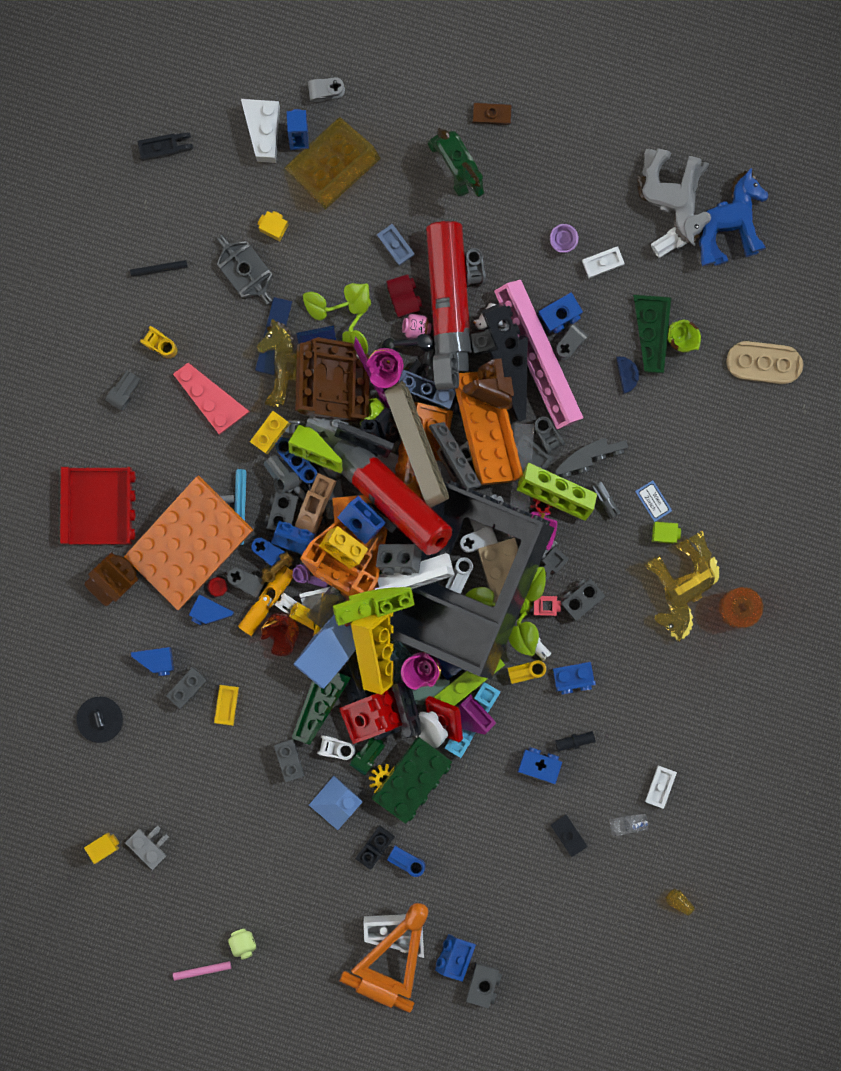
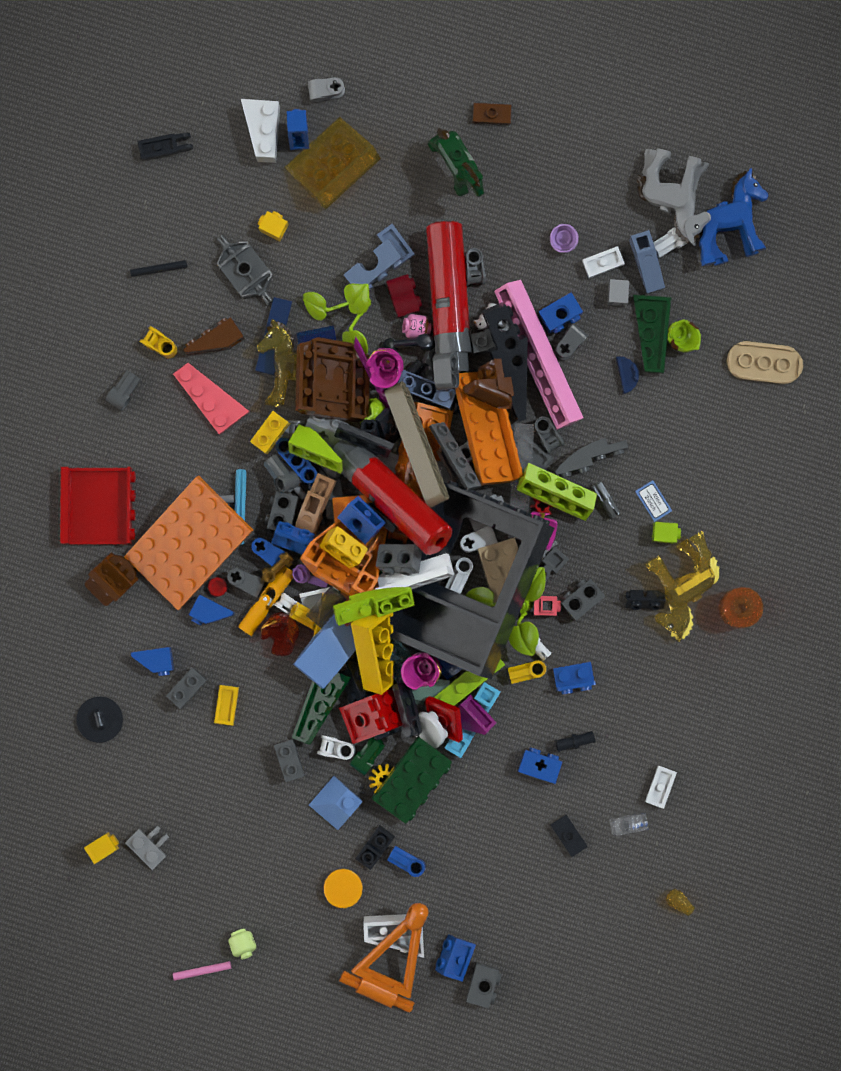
none -> reddish brown slope [183,317,245,355]
none -> light orange tile [324,869,363,908]
none -> sand blue arch [343,239,405,291]
none -> orange bush [387,529,408,544]
none -> light grey panel [607,279,629,306]
none -> black hinge [625,590,666,610]
none -> sand blue slope [629,230,665,294]

